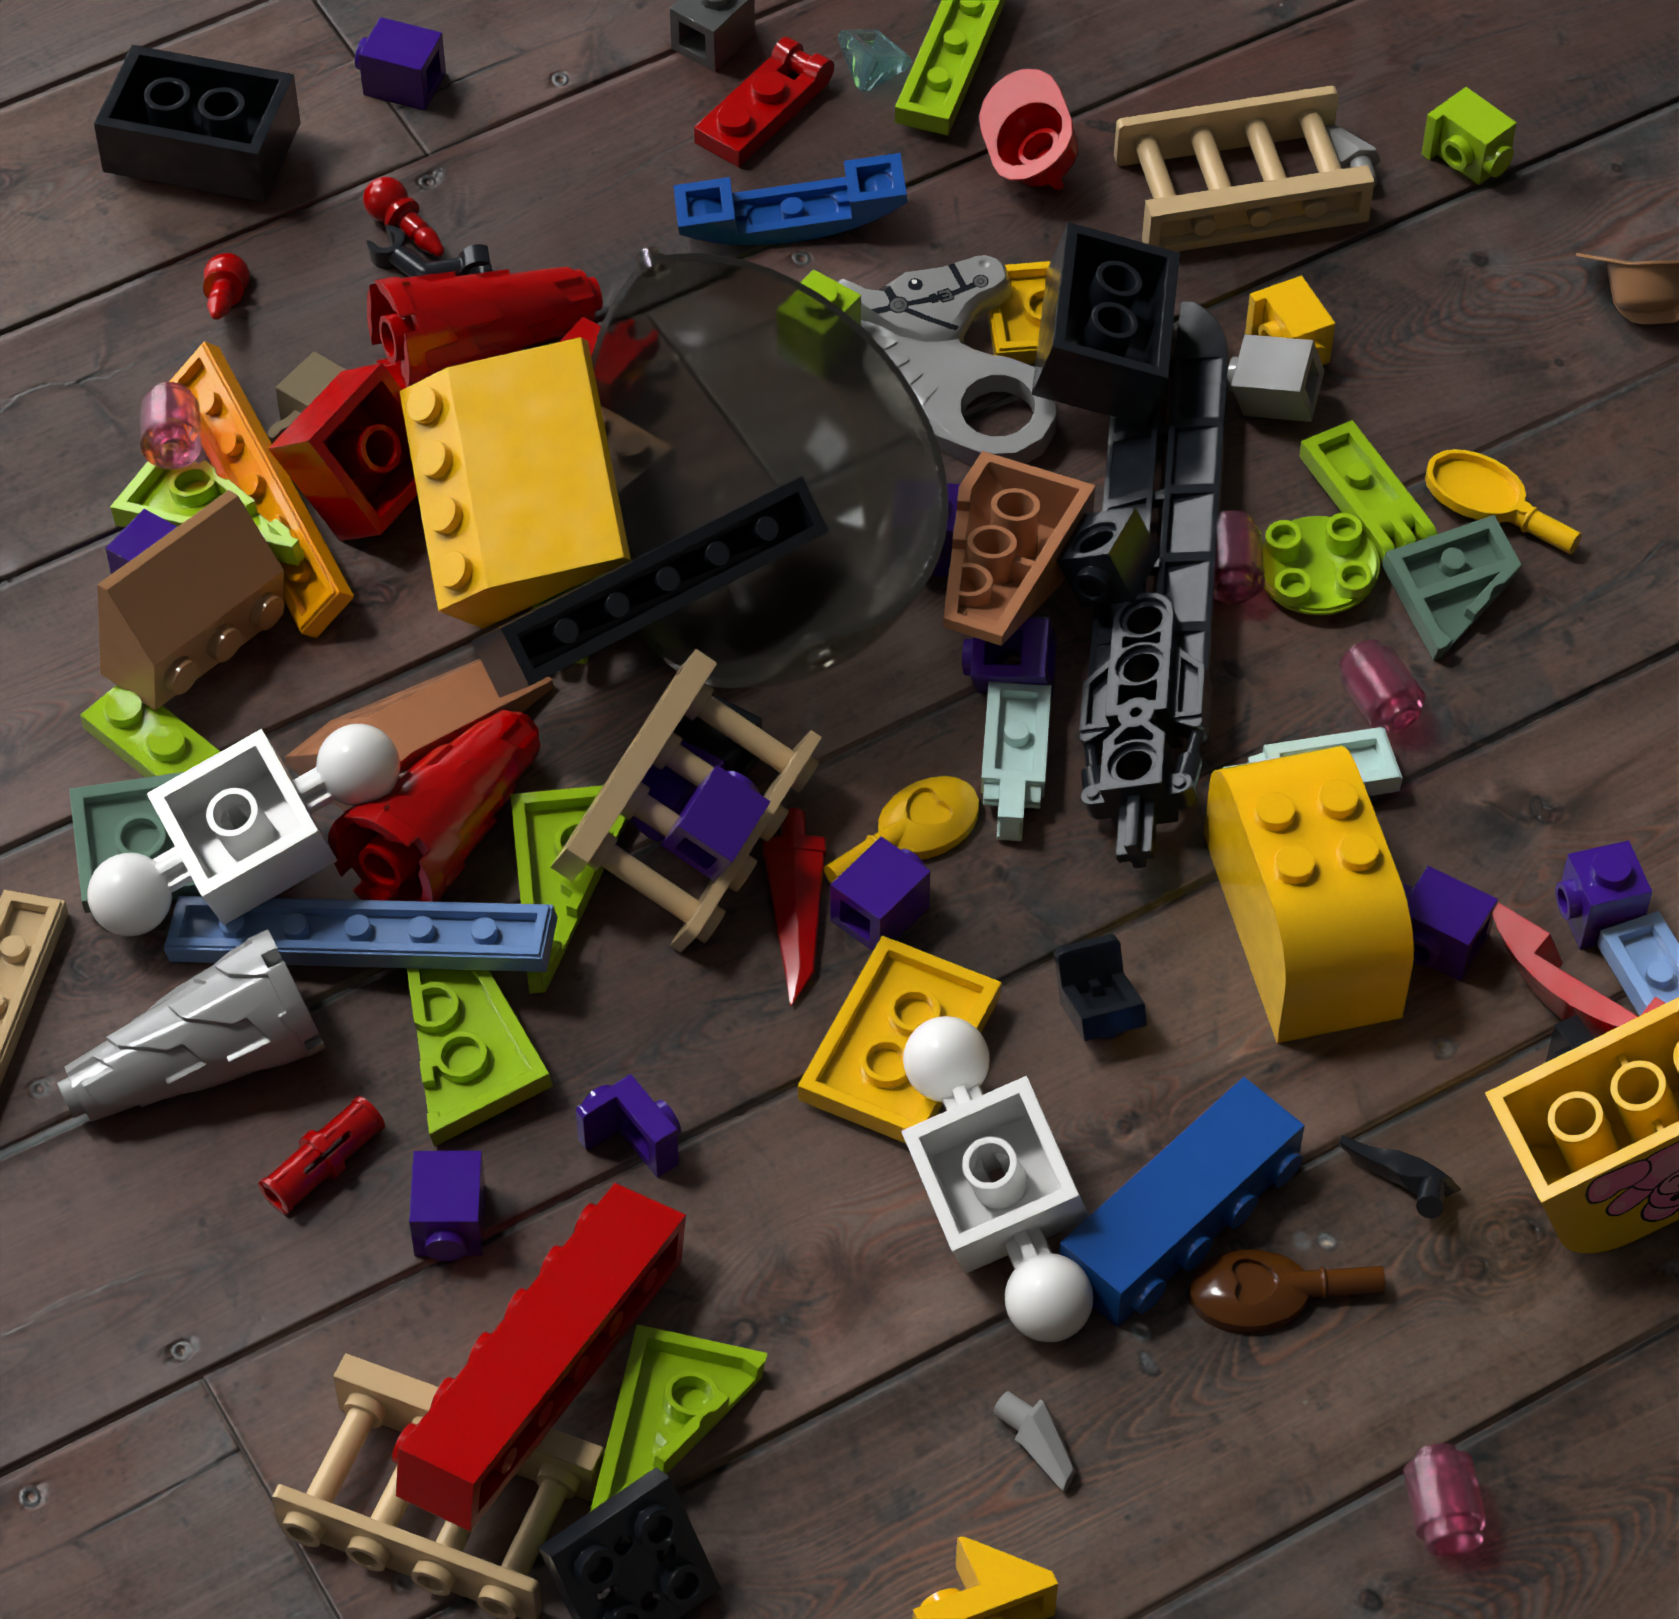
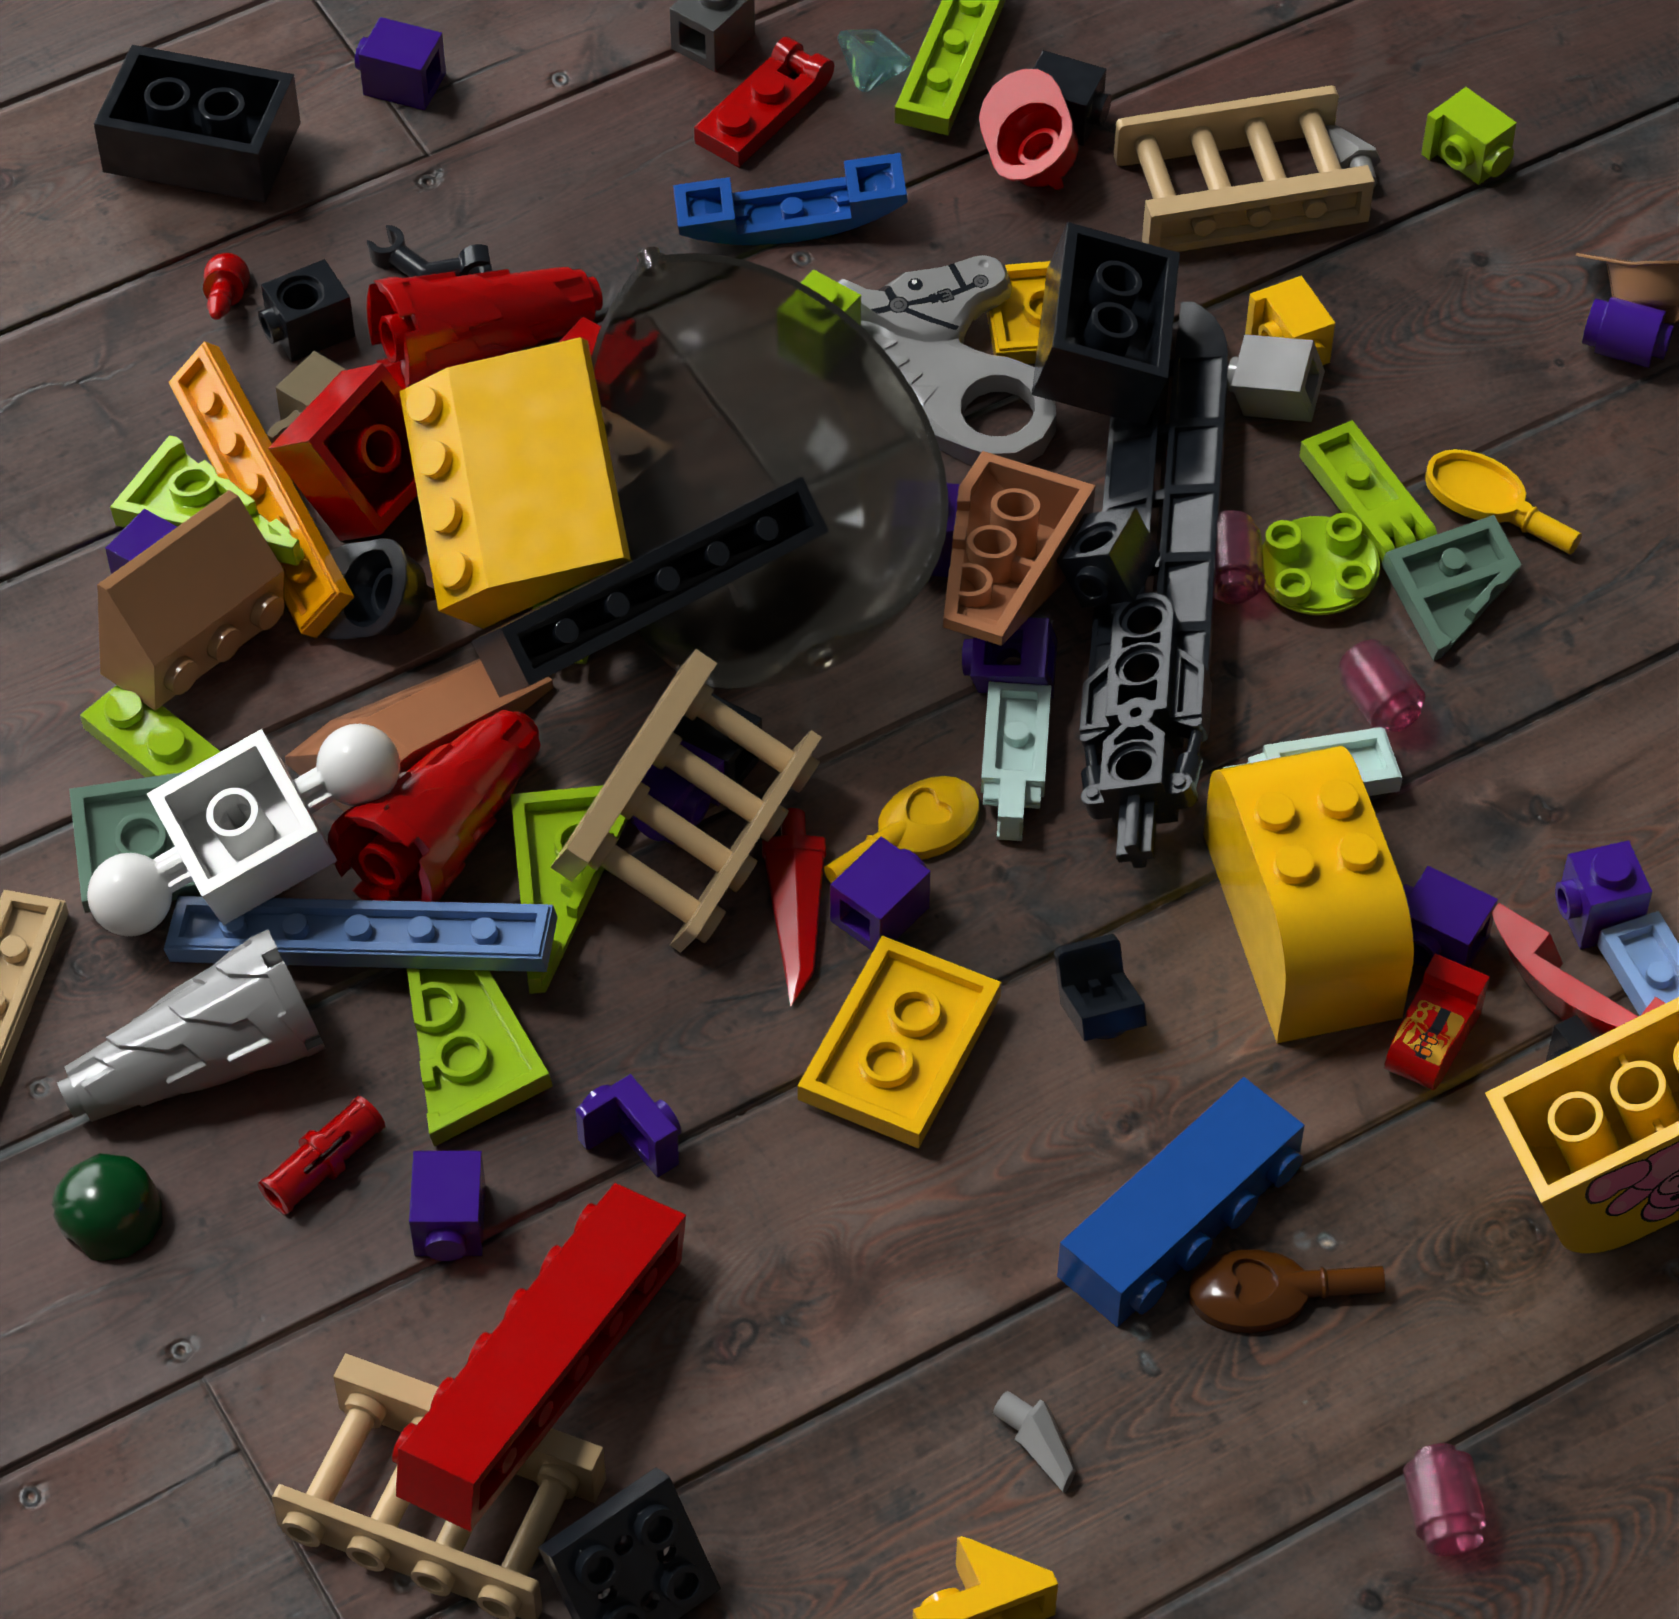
clear pink brick [140,382,202,469] -> none
red bar [363,177,445,257] -> none
lime wing [590,1324,767,1512] -> none
dark purple brick [661,765,771,881] -> none
white brick [901,1016,1093,1342] -> none
black bar [1338,1135,1461,1219] -> none
none -> dark green hair [51,1153,163,1261]
none -> black brick [258,259,355,362]
none -> black piece [321,538,436,640]
none -> black brick [1033,50,1112,146]
none -> red leg [1384,953,1490,1090]
none -> dark purple brick [1582,296,1674,368]

